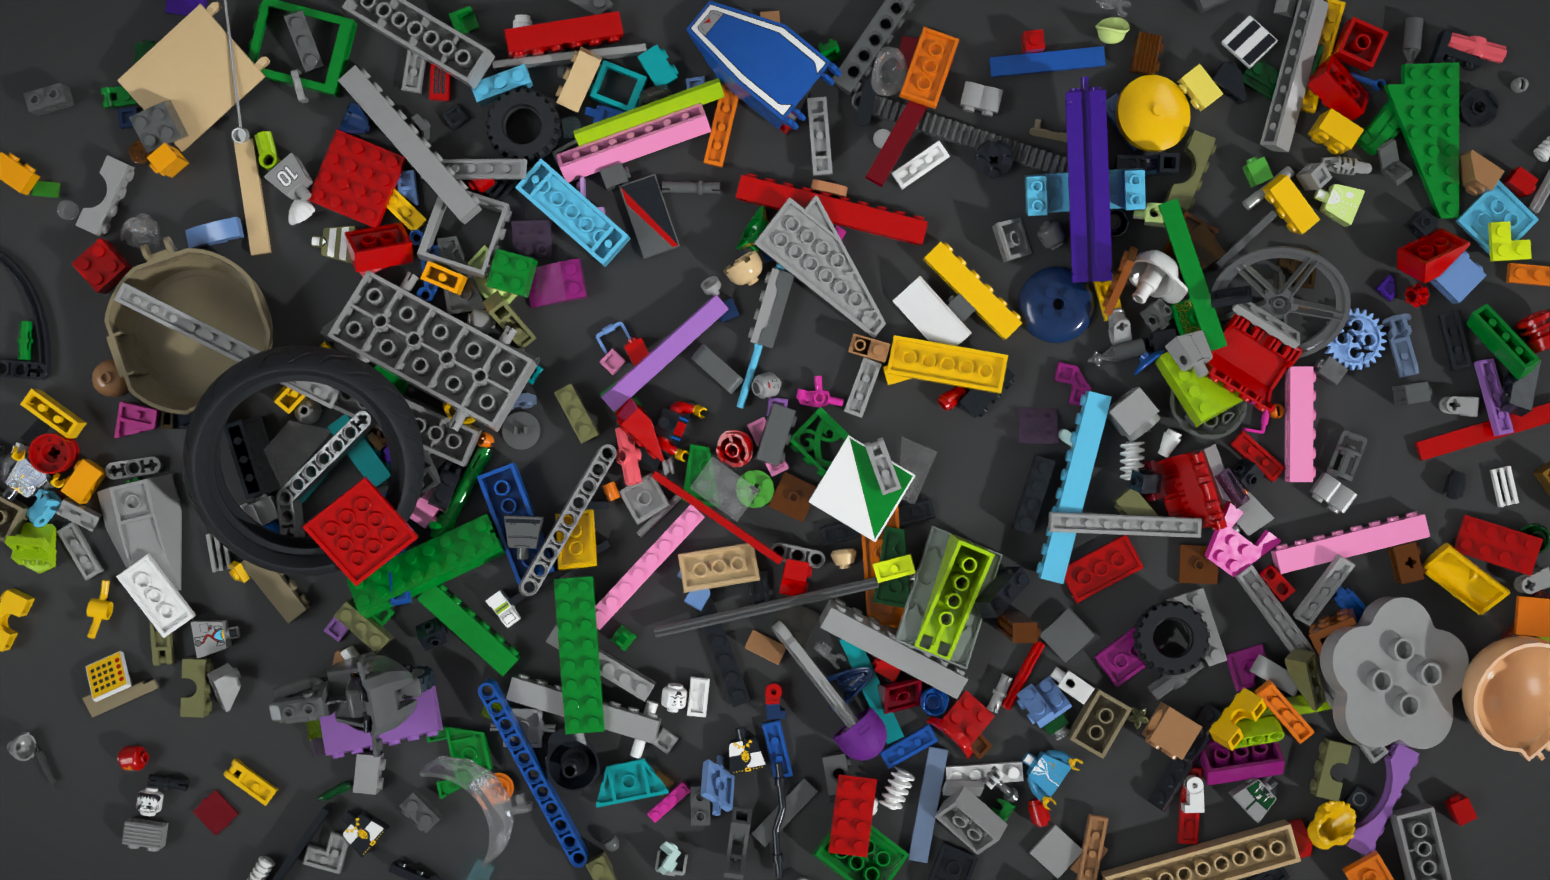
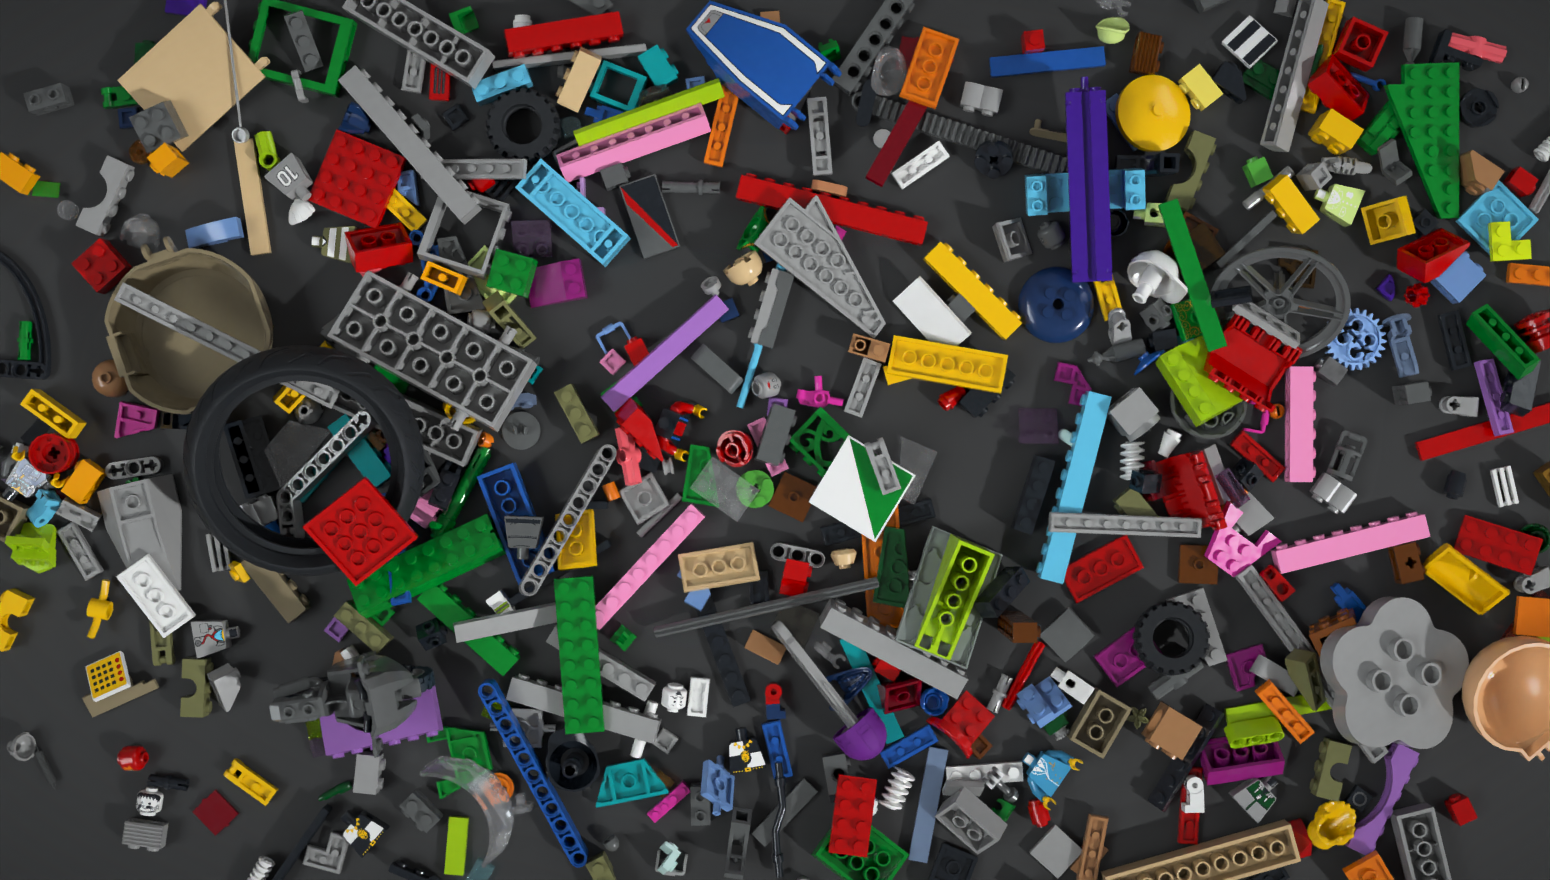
red tile [652,471,784,564] -> none
neon yellow plate [873,554,916,583] -> none
dark orange plate [1102,246,1138,316] -> none
light grey torso [1165,330,1213,378] -> none
yellow arch [1209,688,1267,751] -> none
light grey plate [1292,554,1355,626] -> none
none -> lime tile [444,816,469,876]
none -> light grey tile [453,602,557,643]
none -> yellow brick [1361,196,1416,245]

